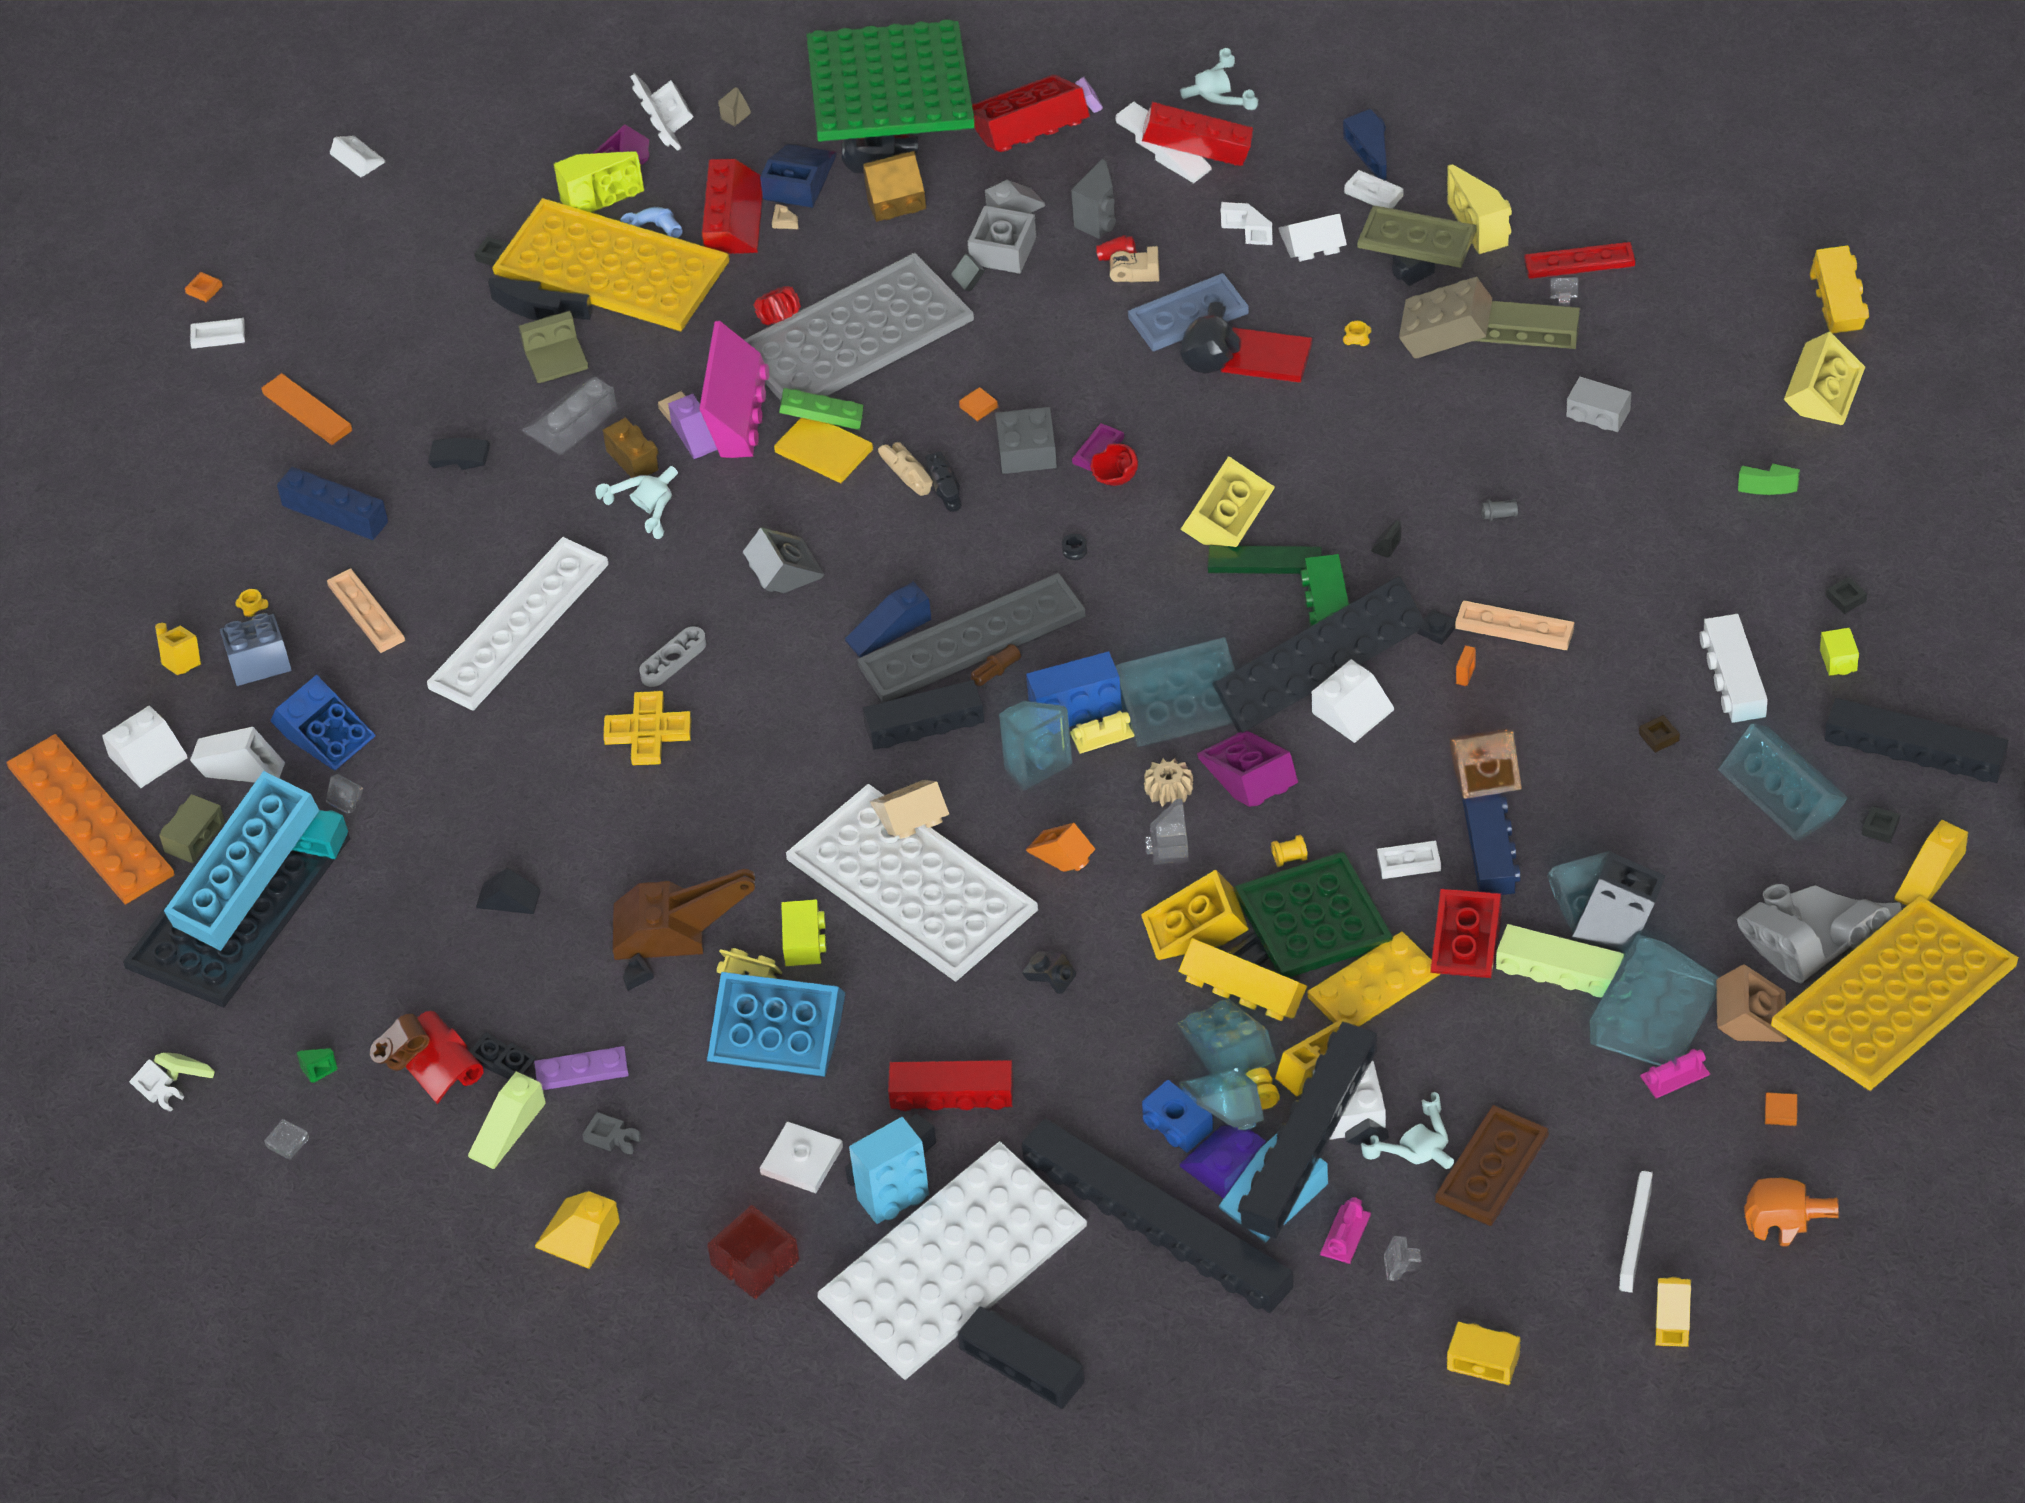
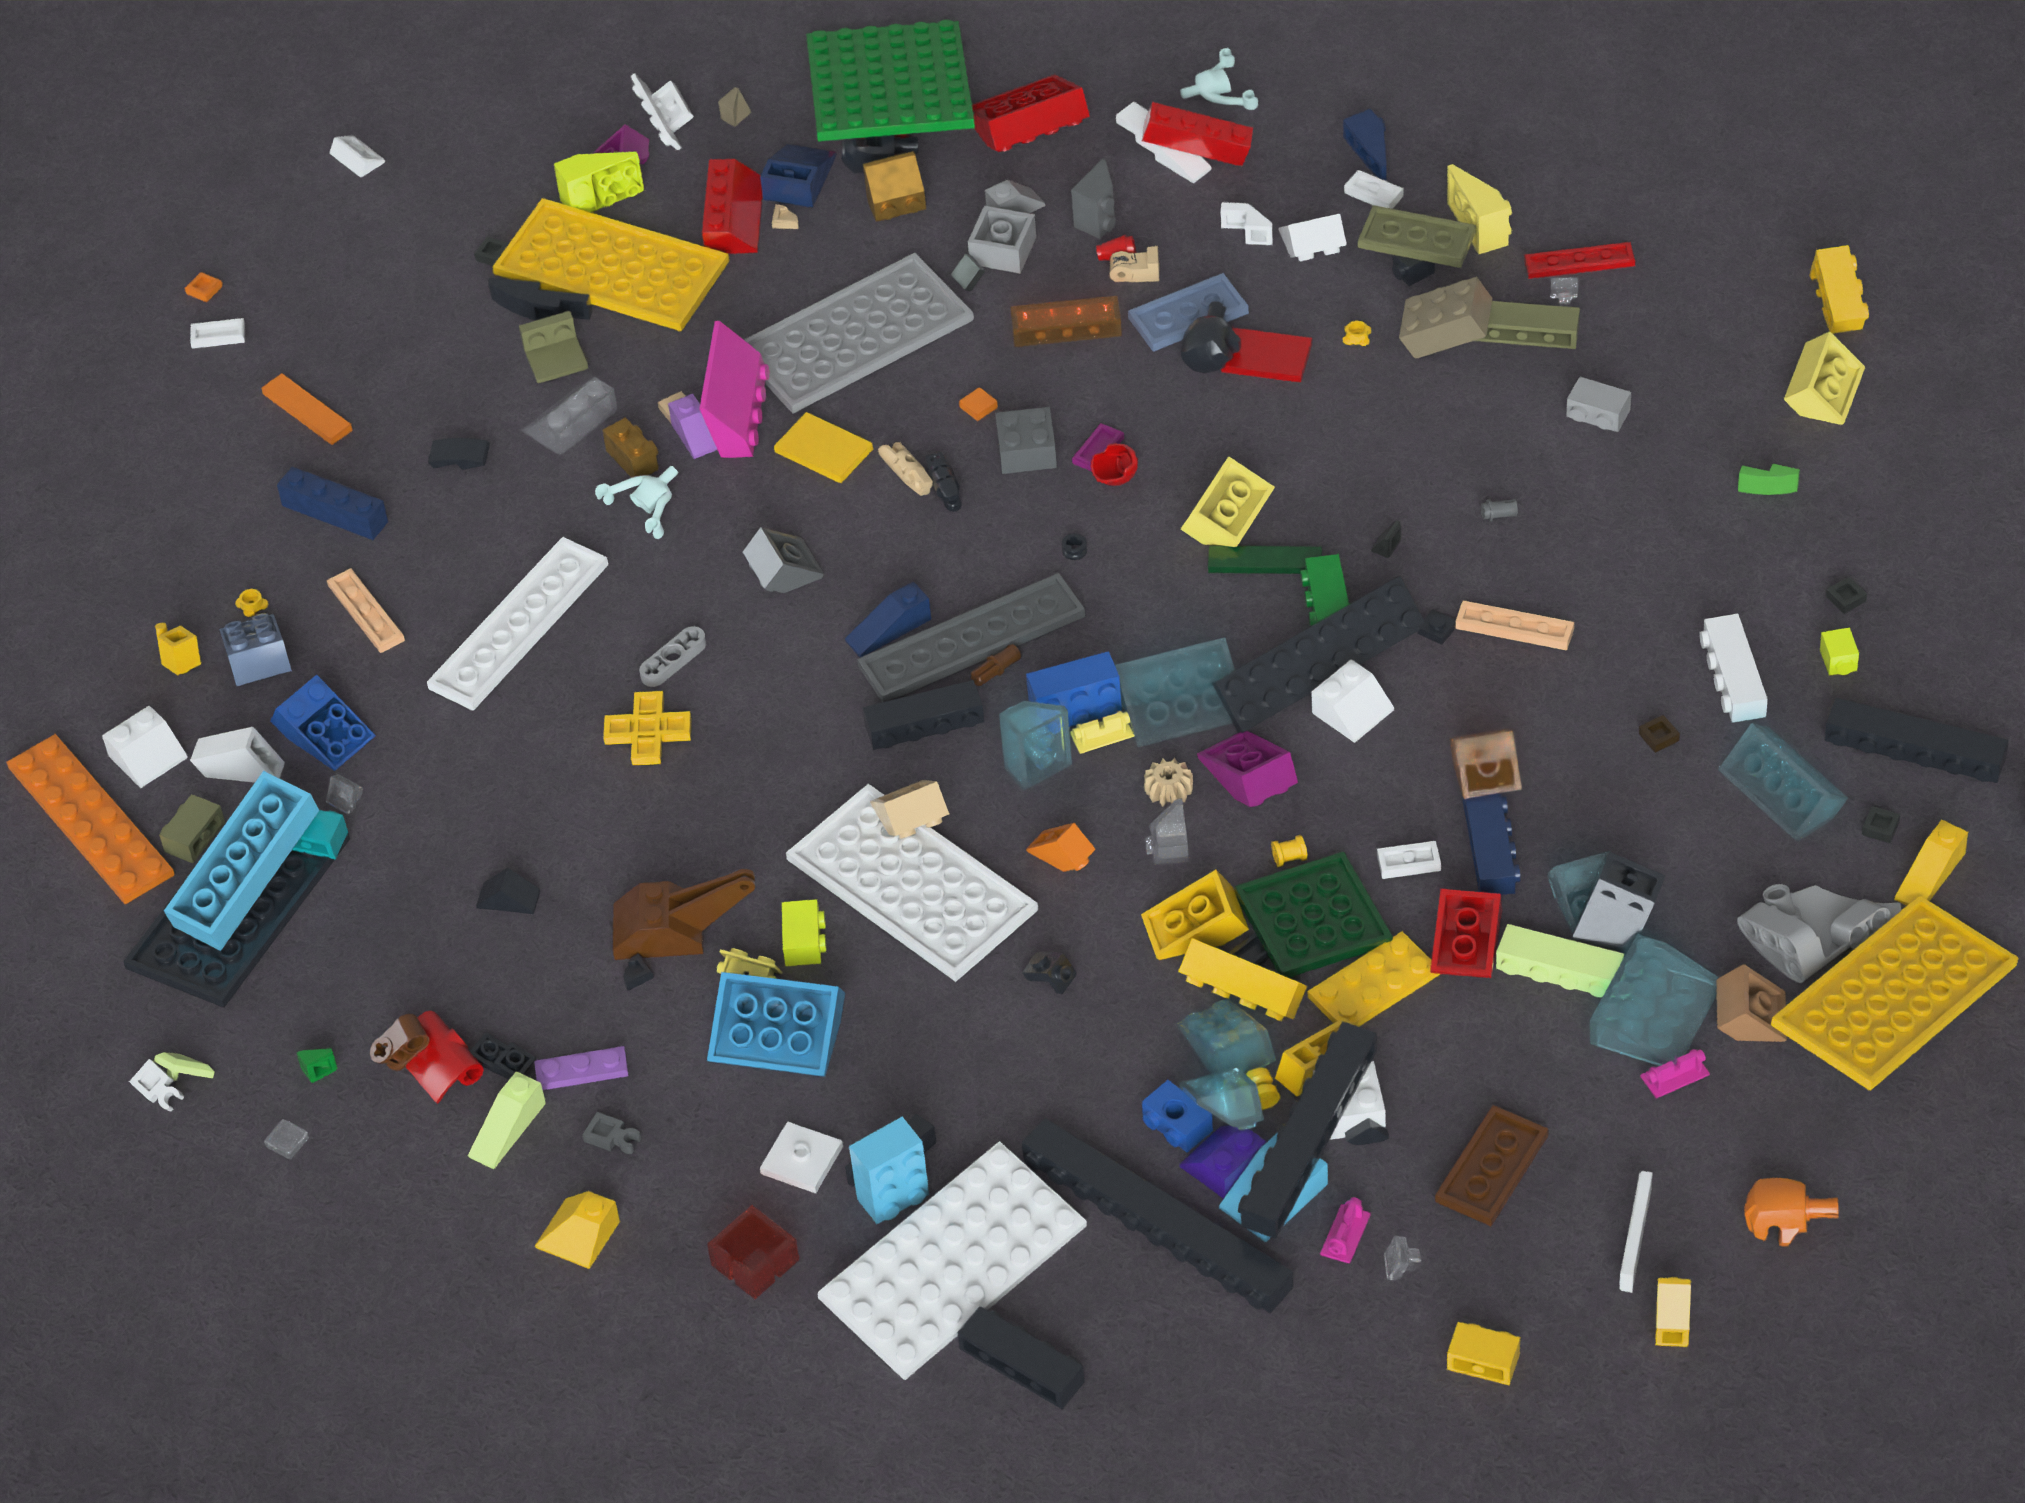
light blue piece [620,207,683,238] -> none
red gear [753,286,801,325] -> none
bright green plate [779,388,863,430] -> none
red brick [888,1060,1014,1111] -> none
lavender plate [1075,77,1103,113] -> none
light aqua piece [1361,1092,1454,1169] -> none
orange tile [1456,645,1476,686] -> none
orange tile [1765,1093,1797,1126] -> none
none -> clear orange brick [1010,295,1122,347]

